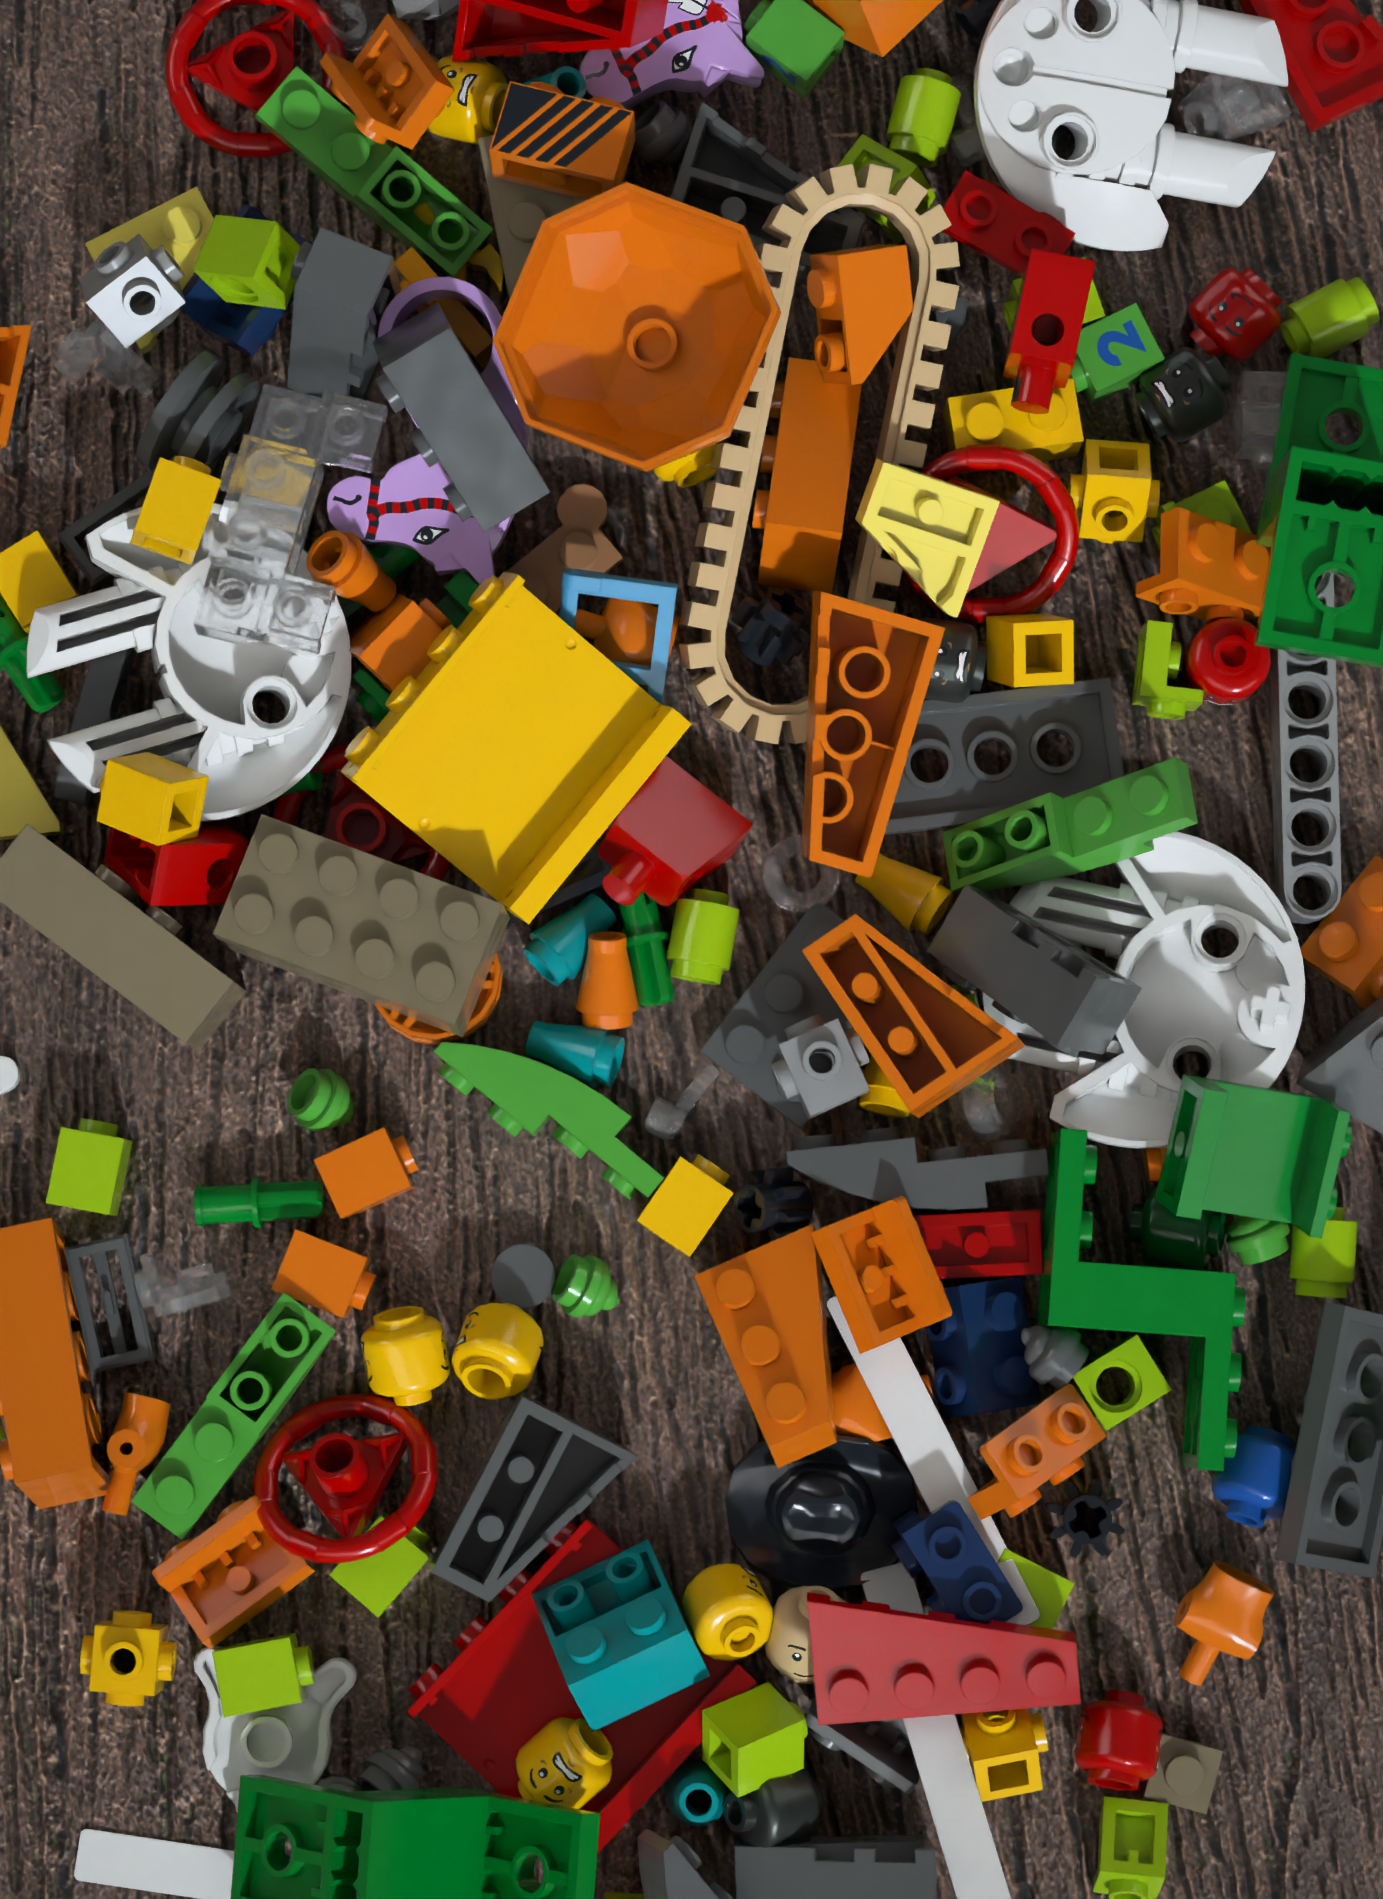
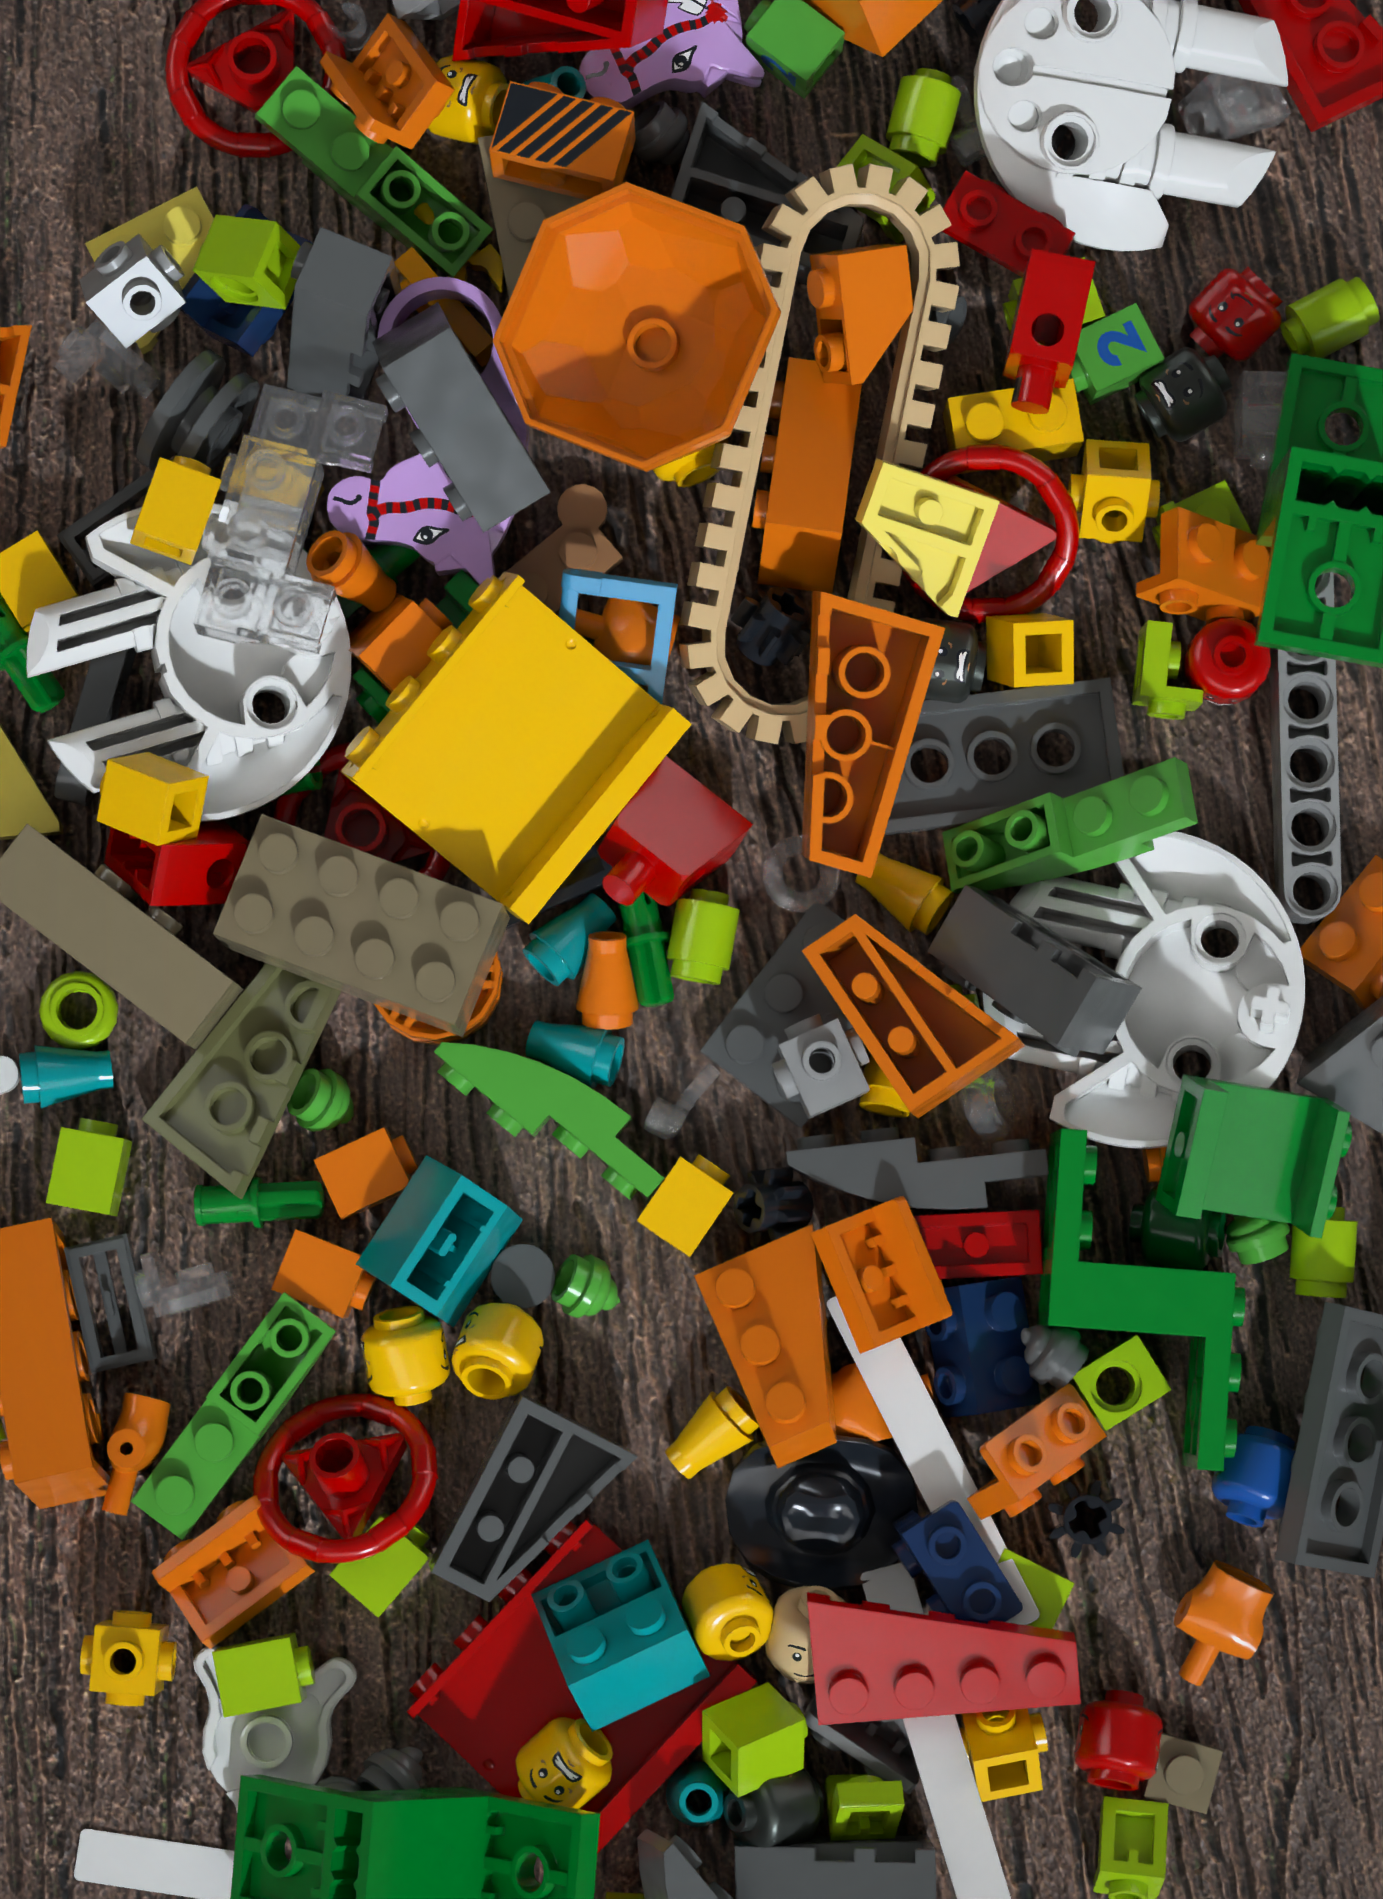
none -> teal cone [19,1045,113,1108]
none -> lime piece [39,971,119,1050]
none -> olive wing [142,963,341,1199]
none -> teal slope [356,1155,523,1328]
none -> yellow cone [665,1386,759,1479]
none -> lime bracket [824,1774,905,1841]

